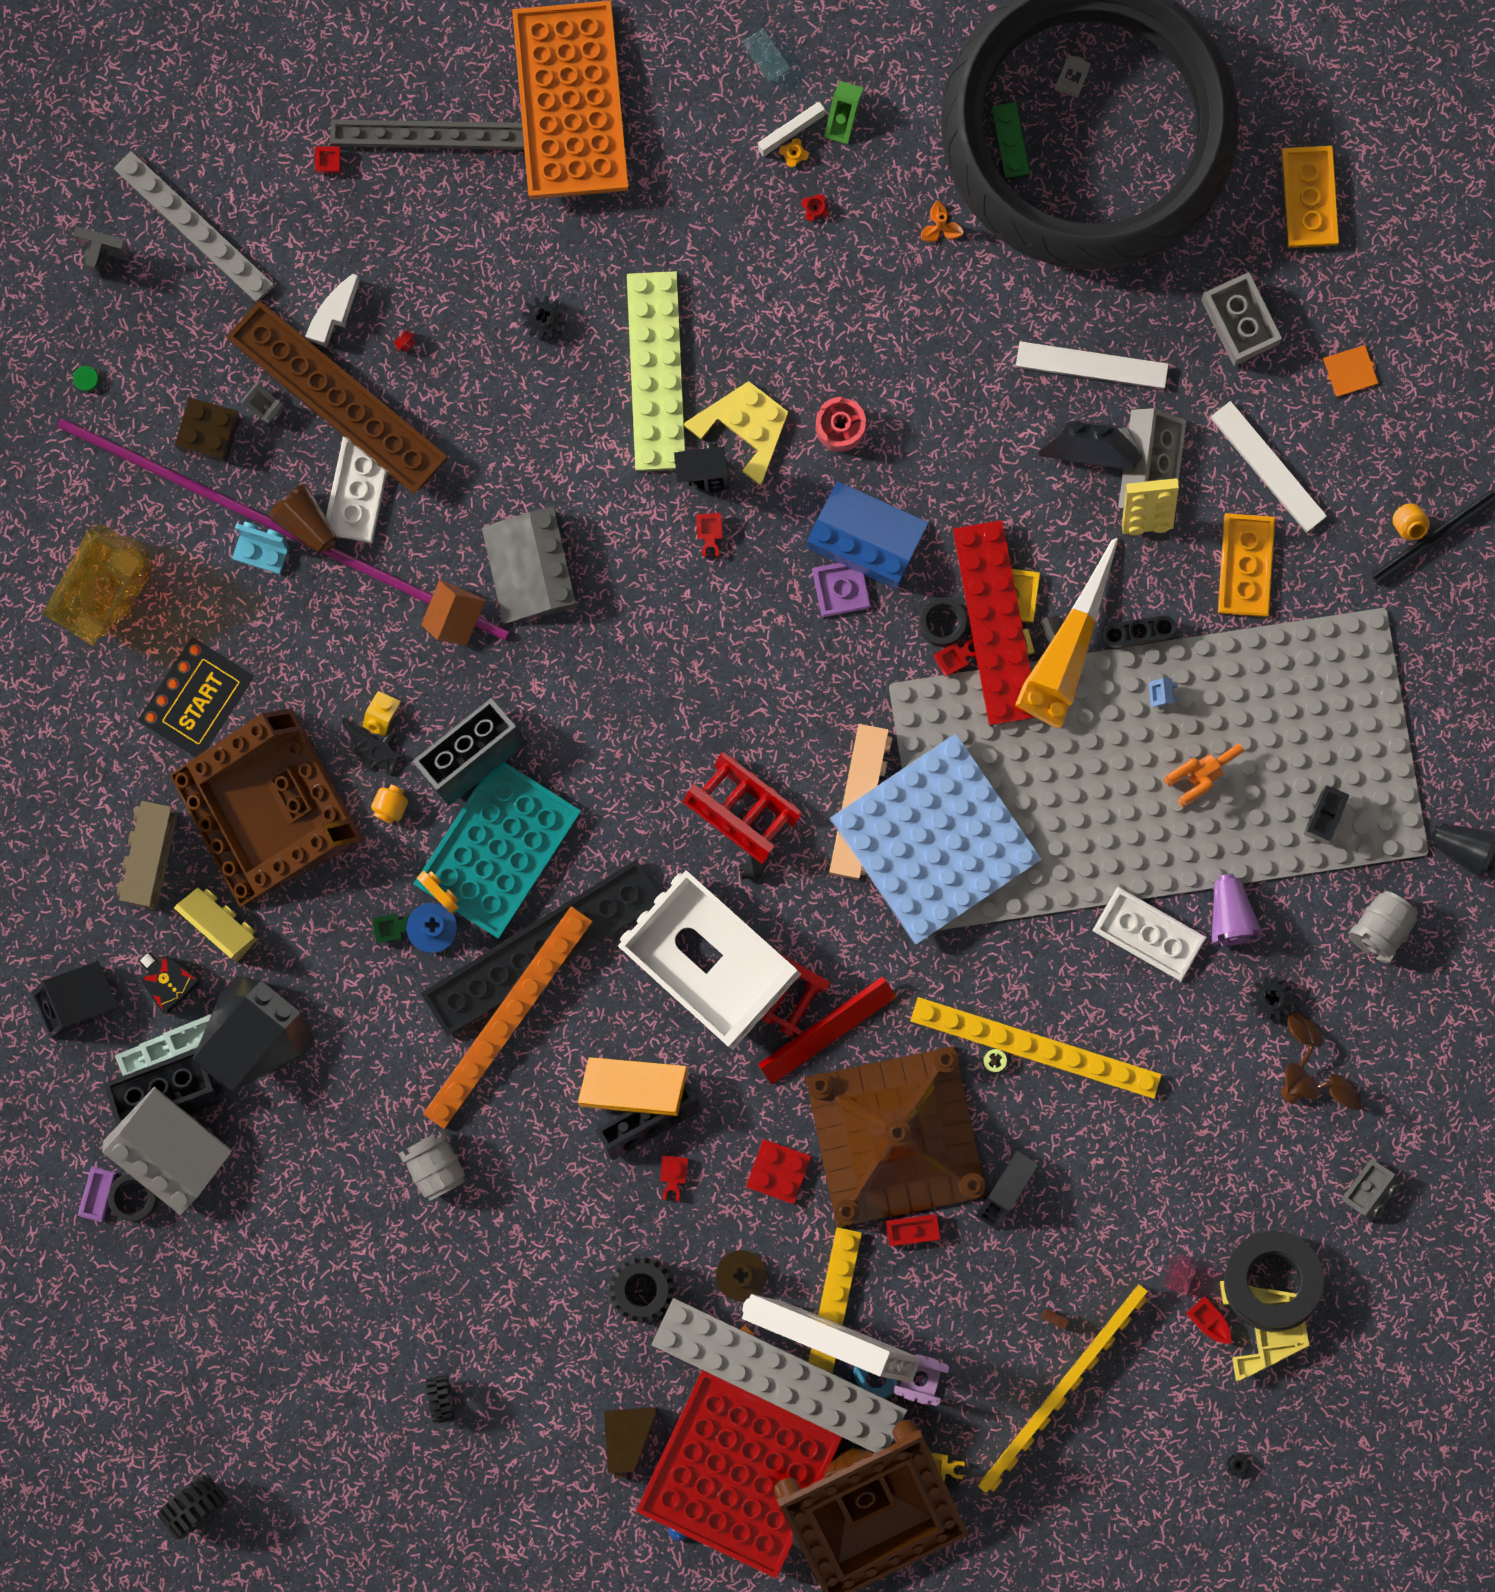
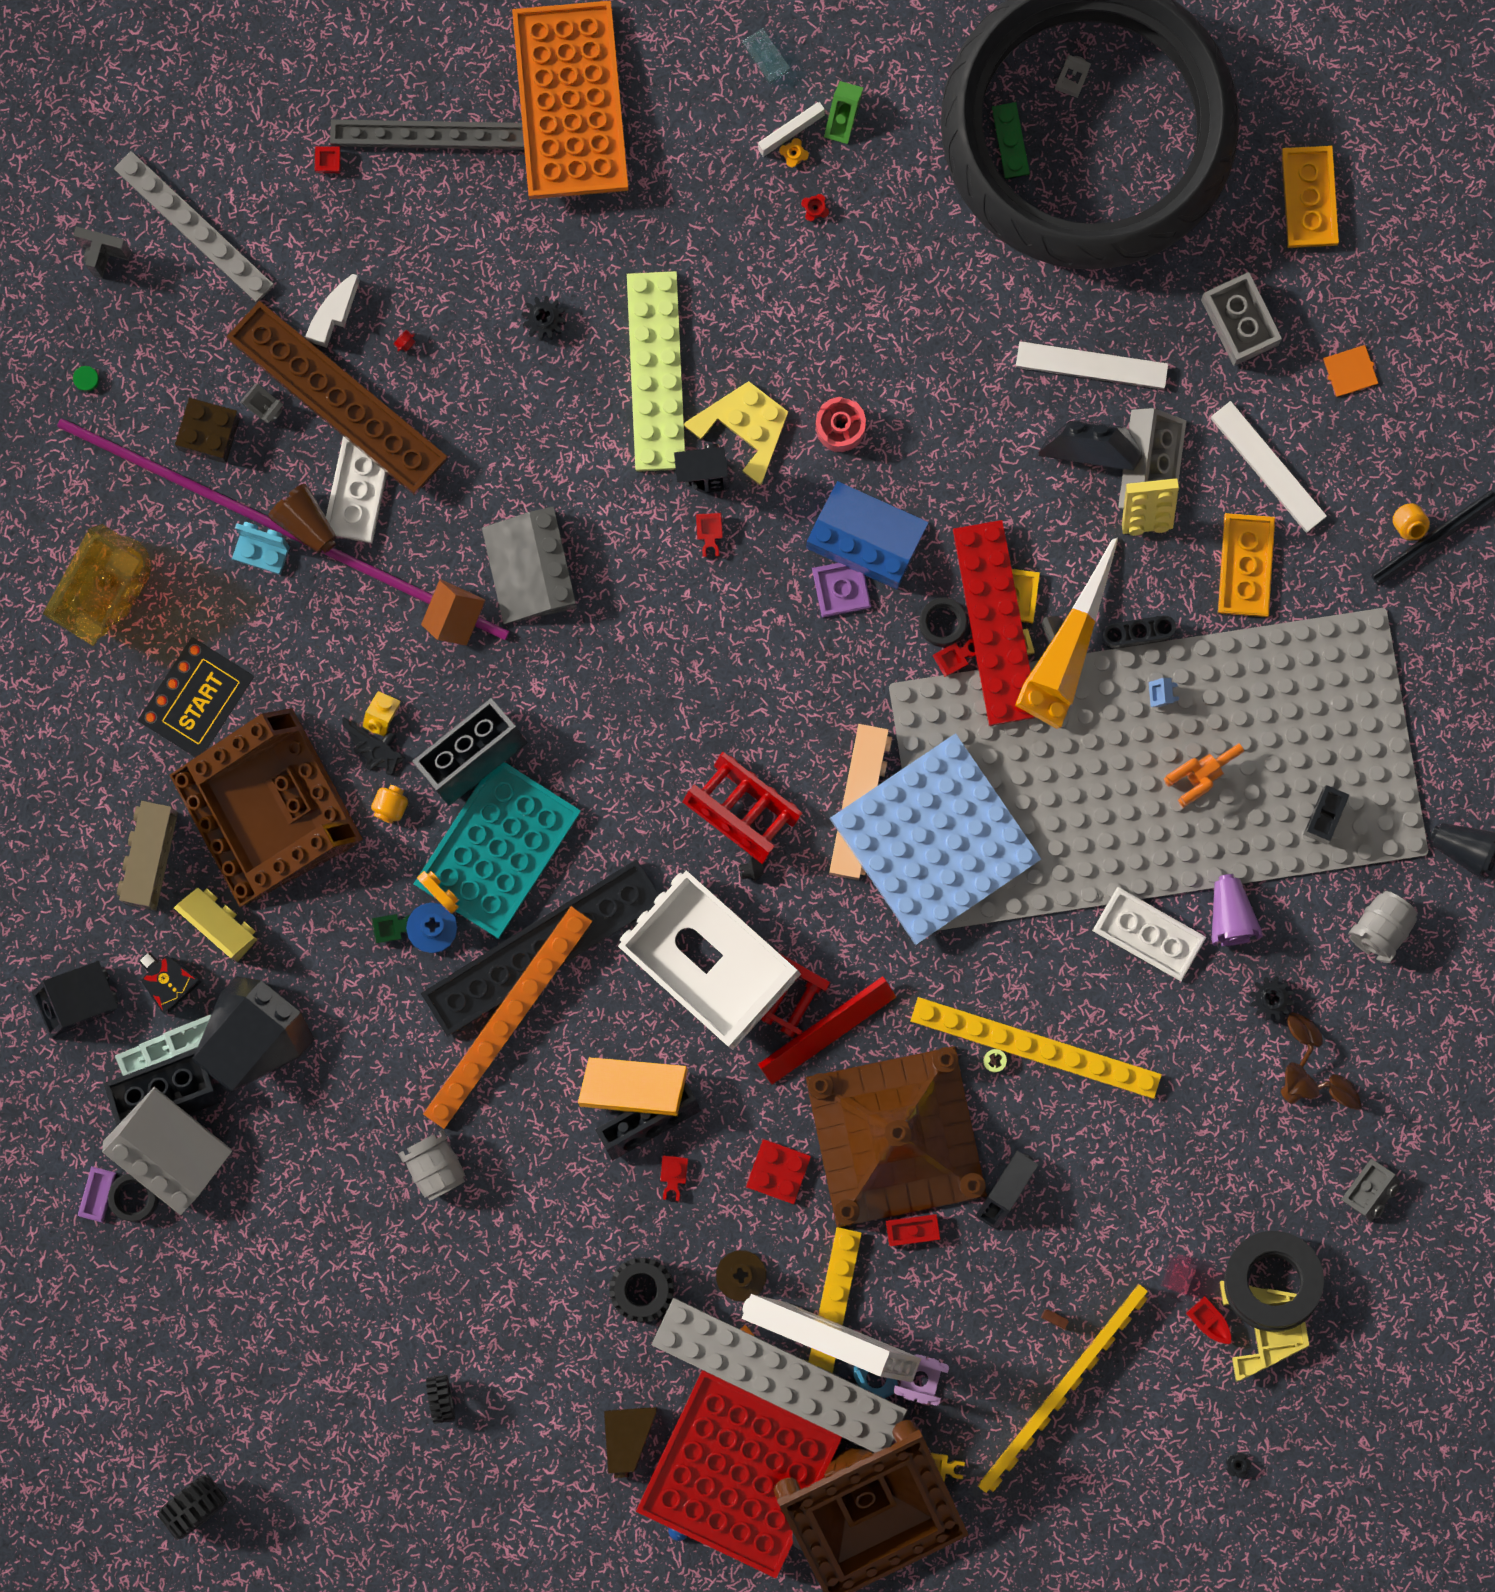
orange plant [921,200,964,242] -> none

